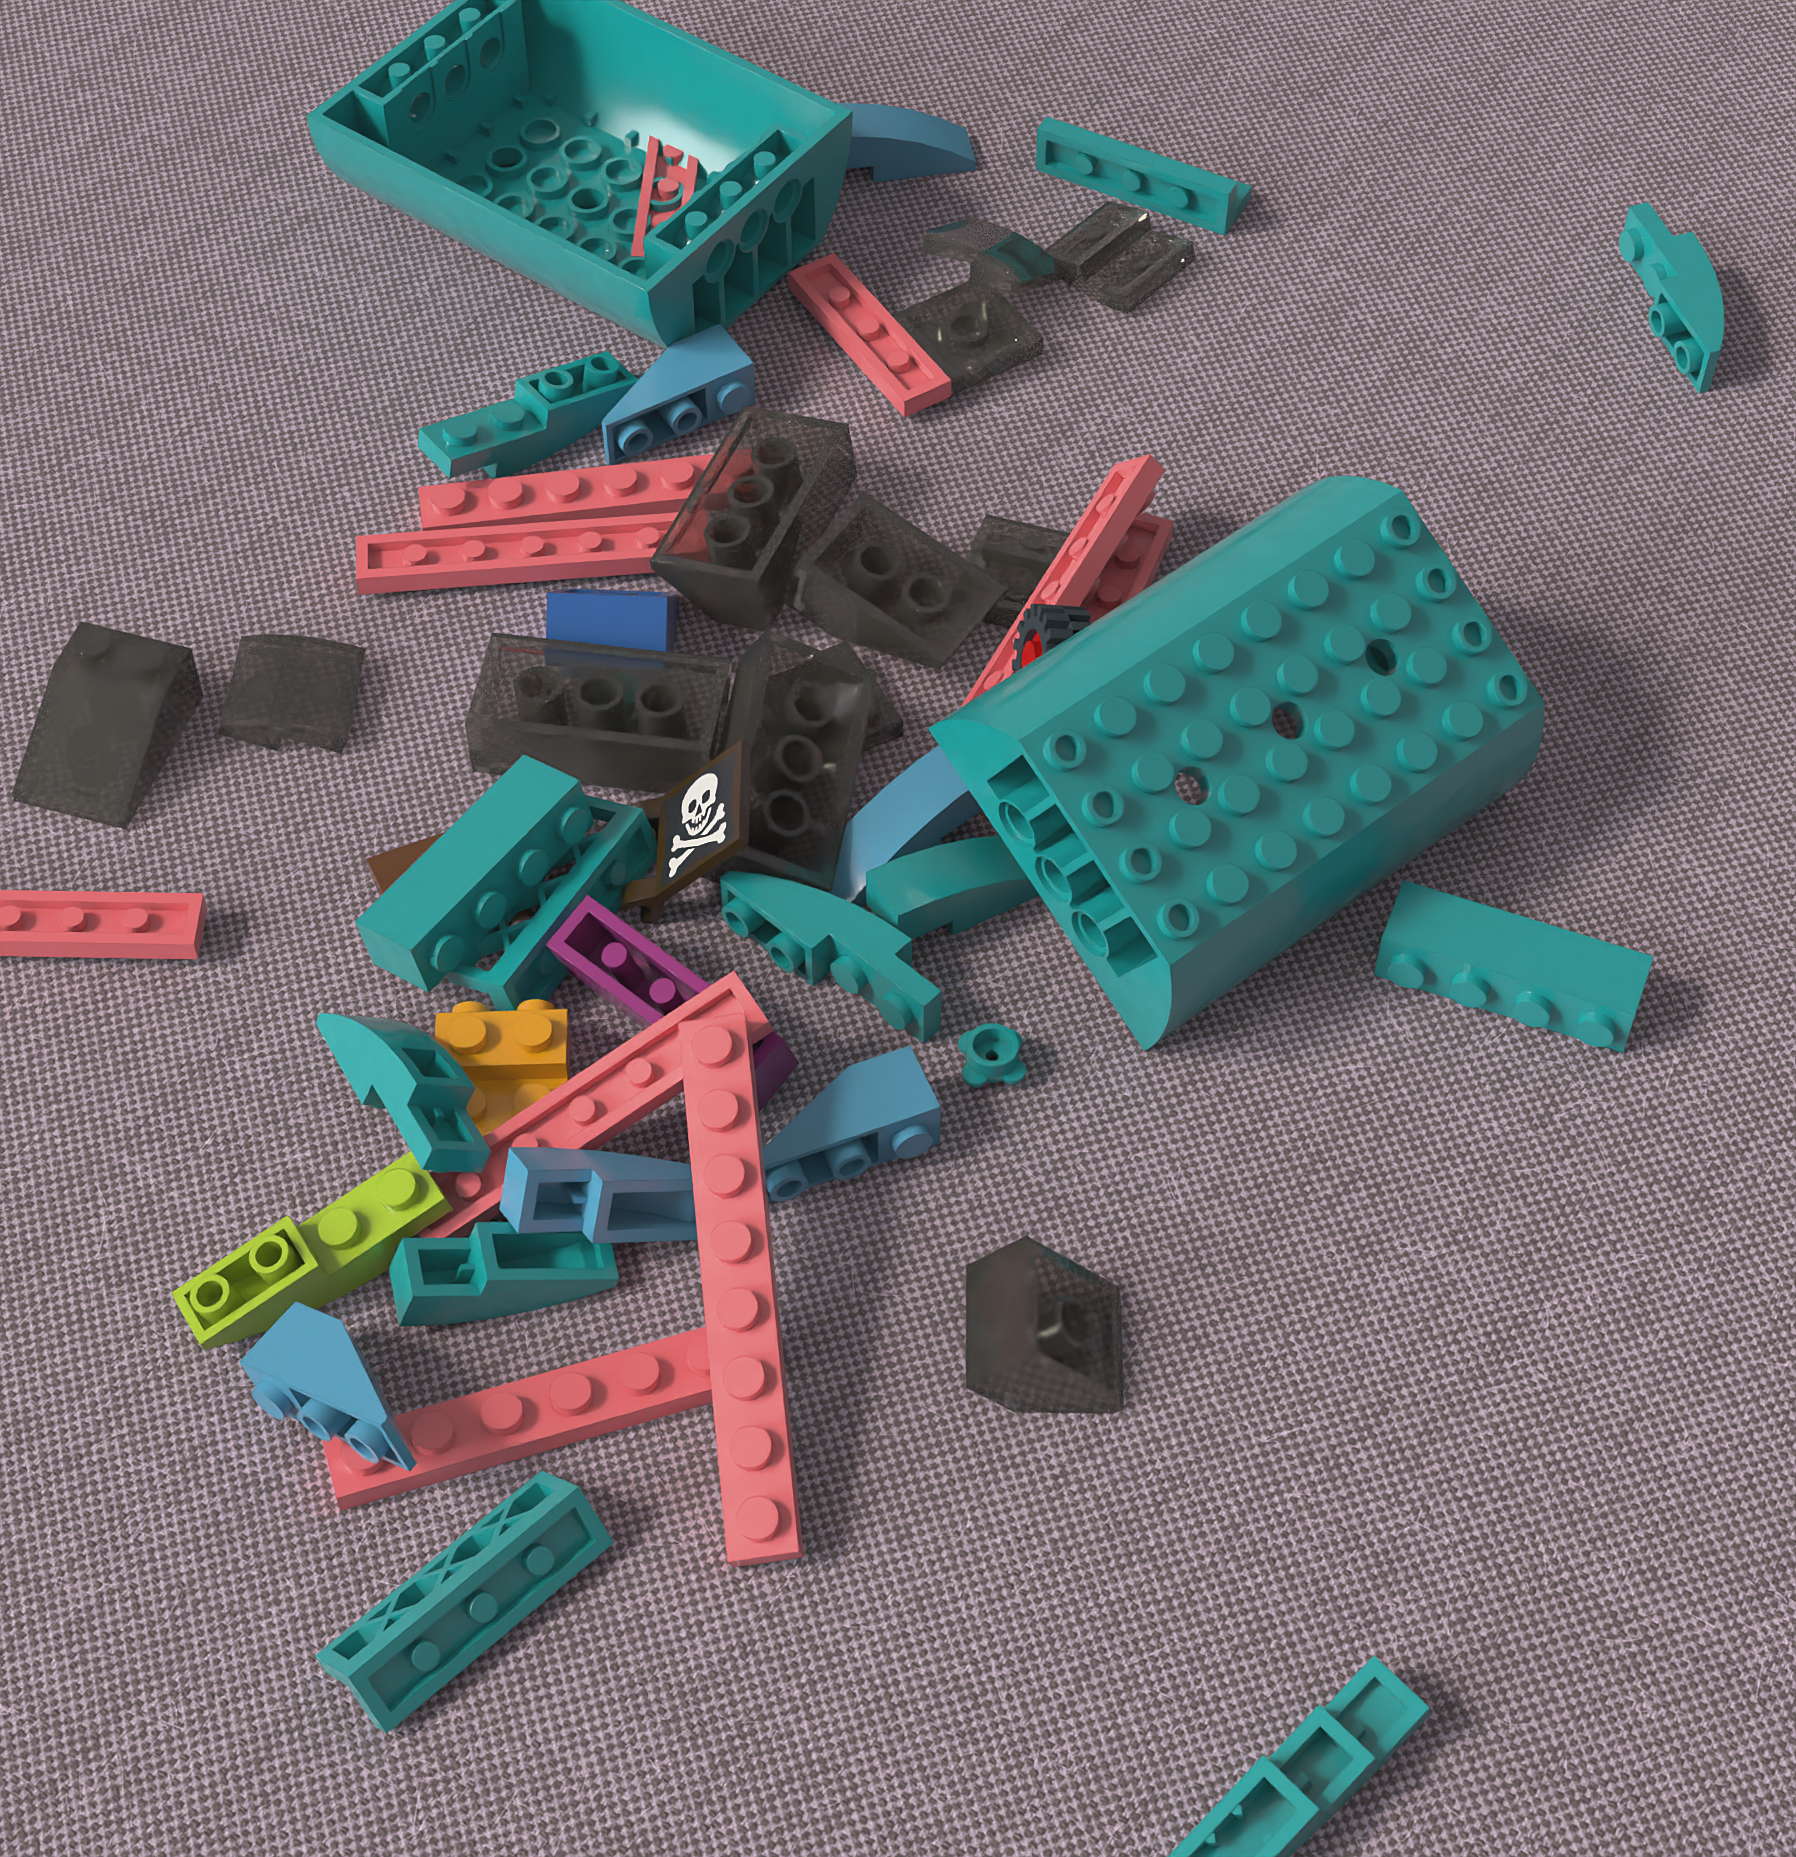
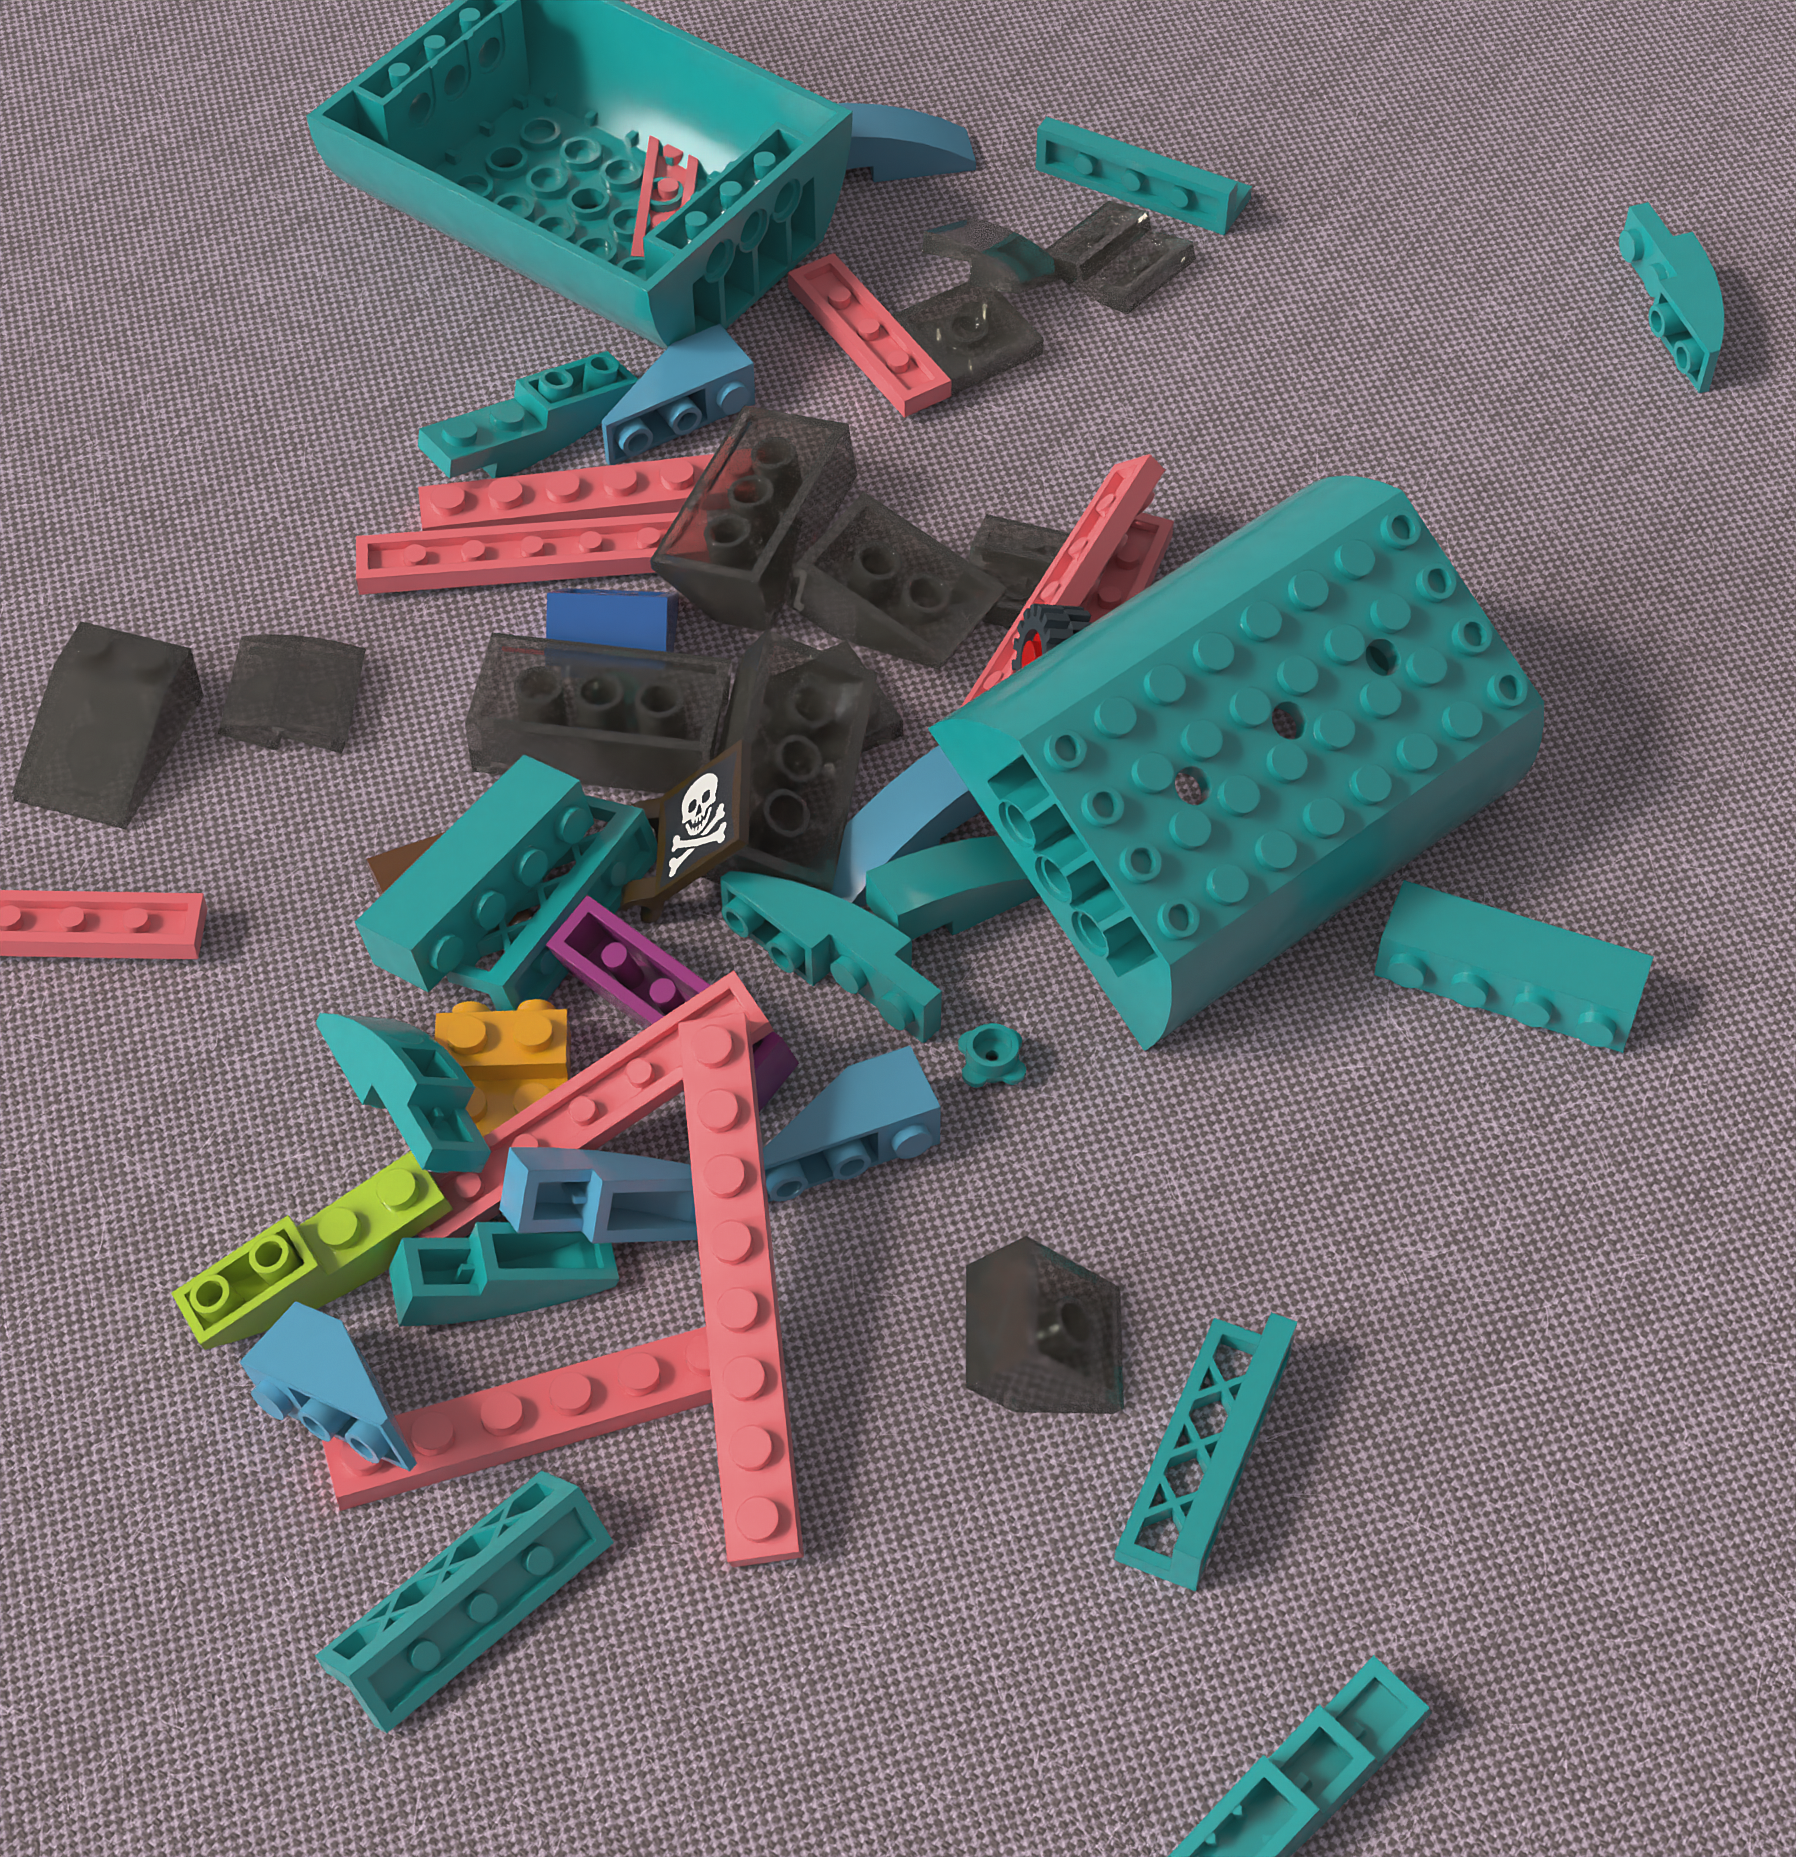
none -> teal fence [1114,1312,1298,1592]

